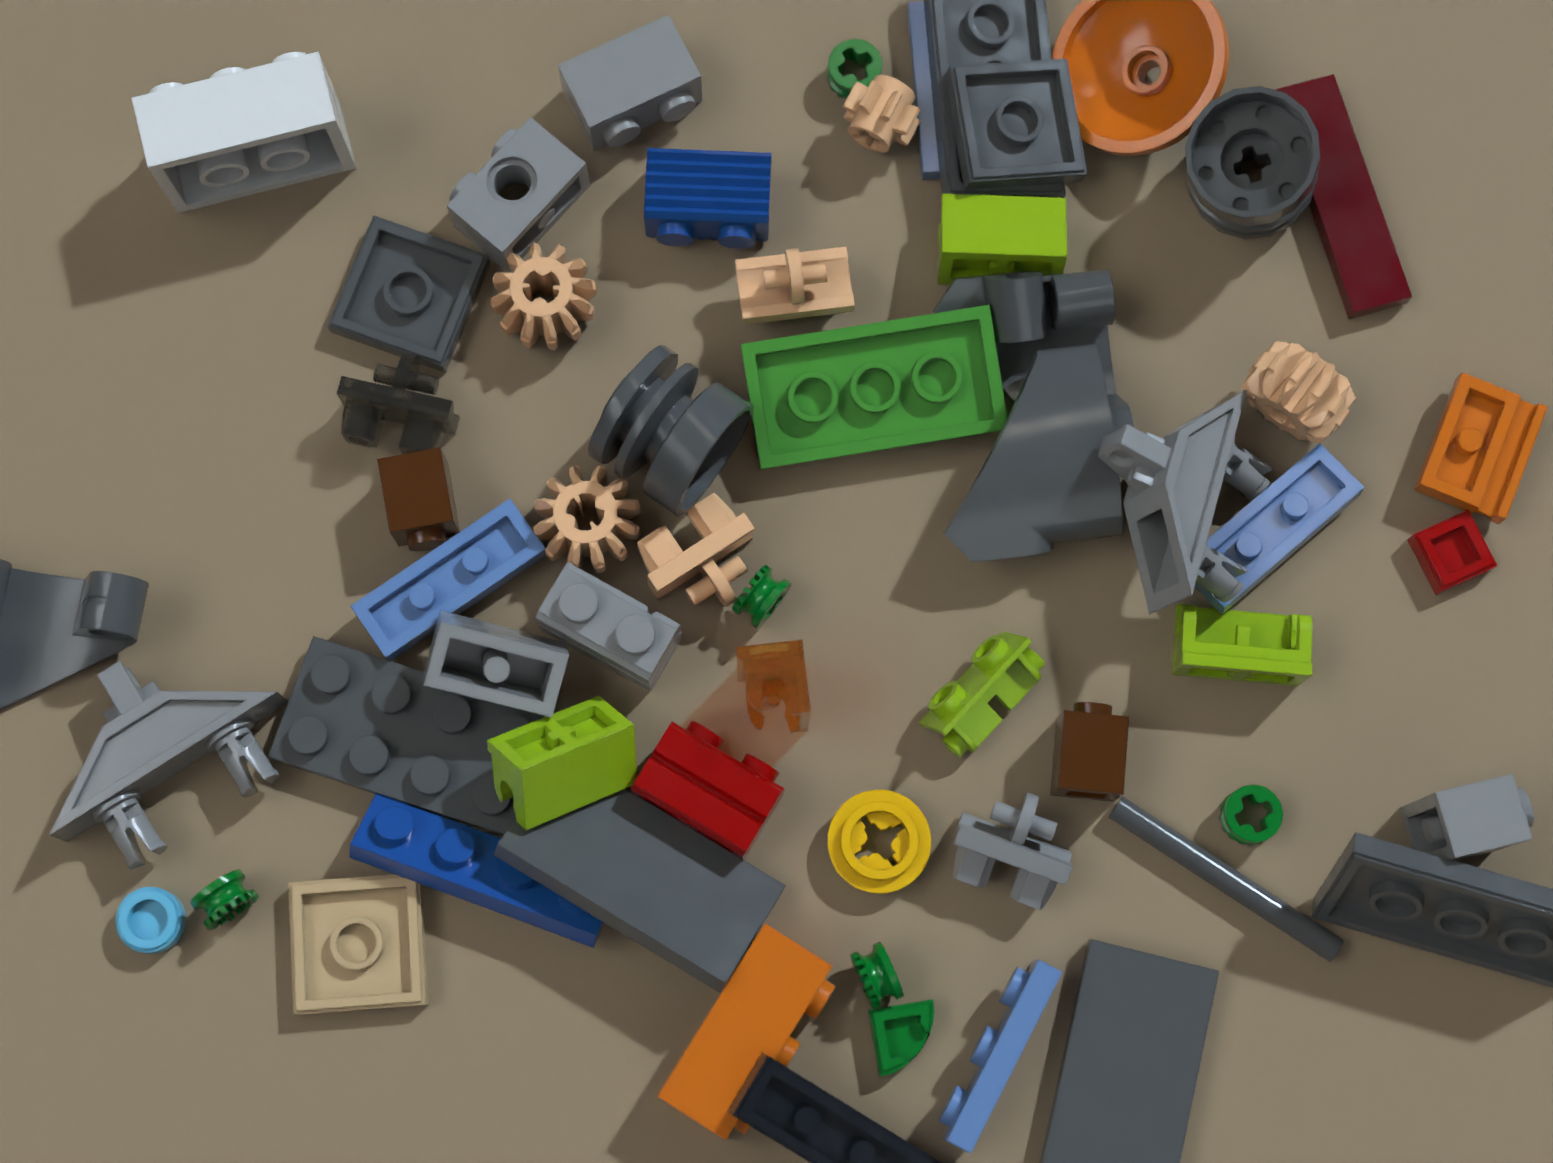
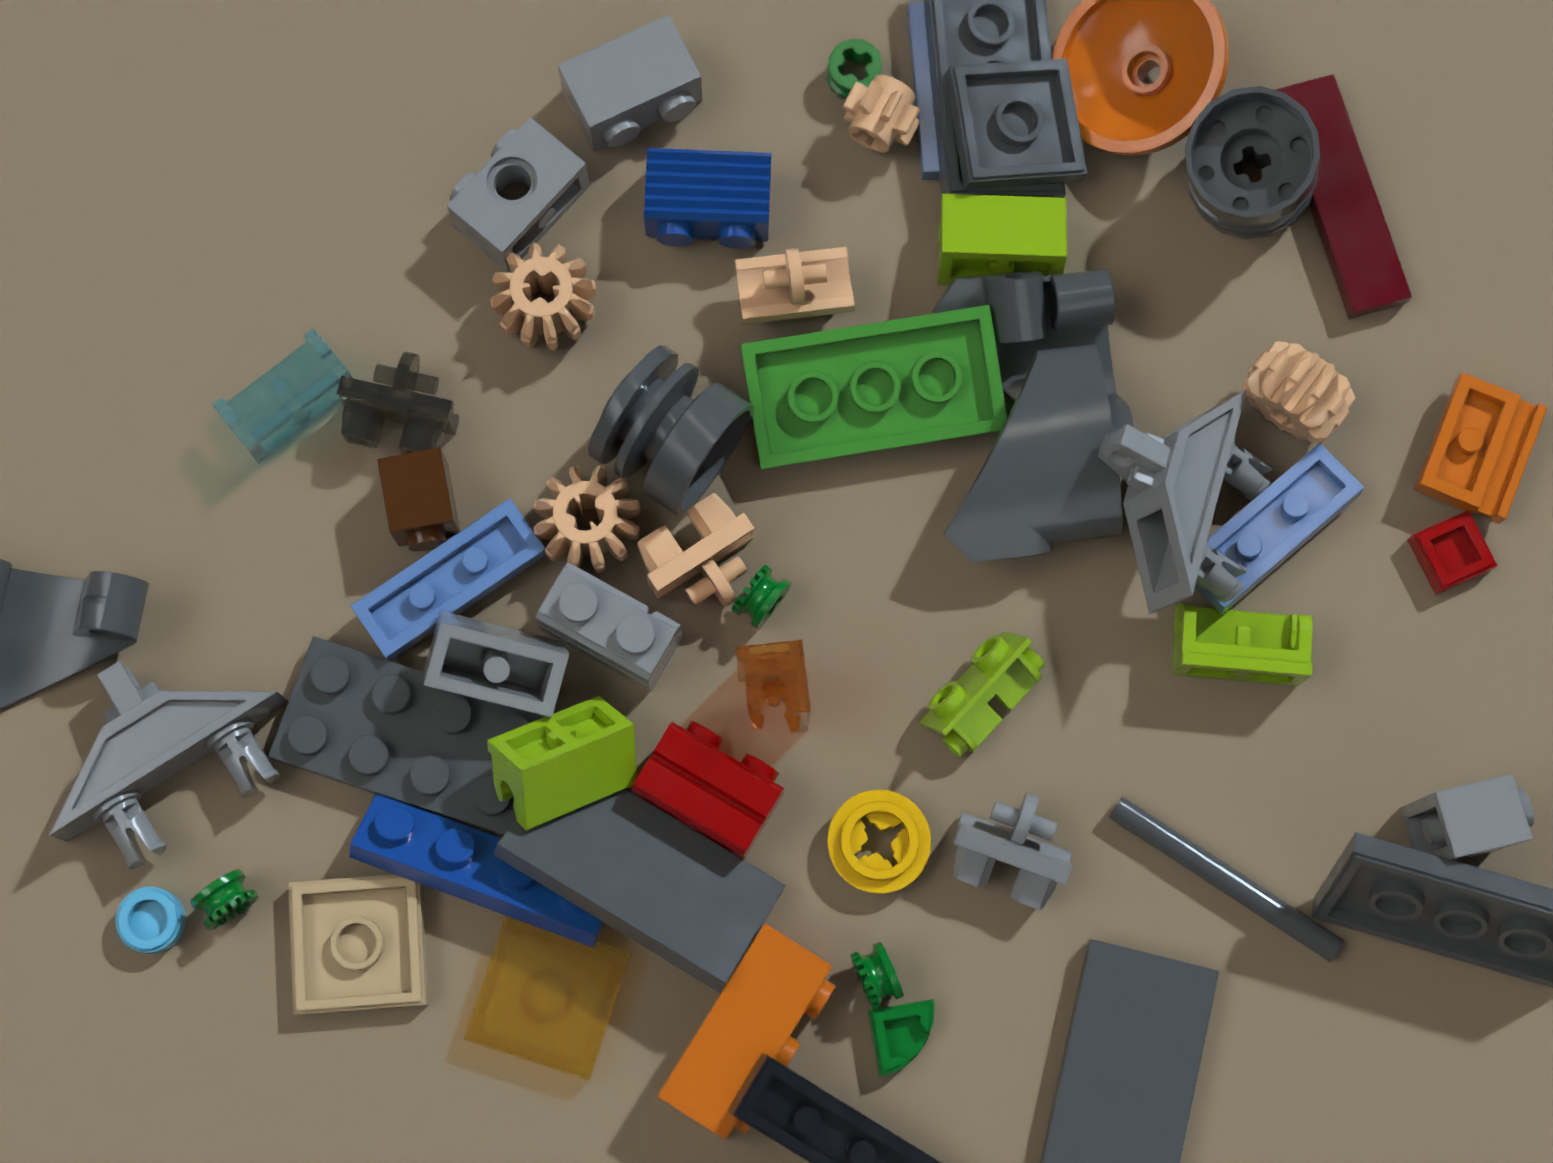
white brick [131,51,356,213] -> none
dark grey tile [327,215,491,373] -> none
medium blue plate [938,959,1062,1153] -> none
reddish brown brick [1050,702,1129,802] -> none
green bush [1219,784,1283,846] -> none
none -> clear light blue hinge [212,328,359,464]
none -> clear yellow tile [463,915,632,1080]

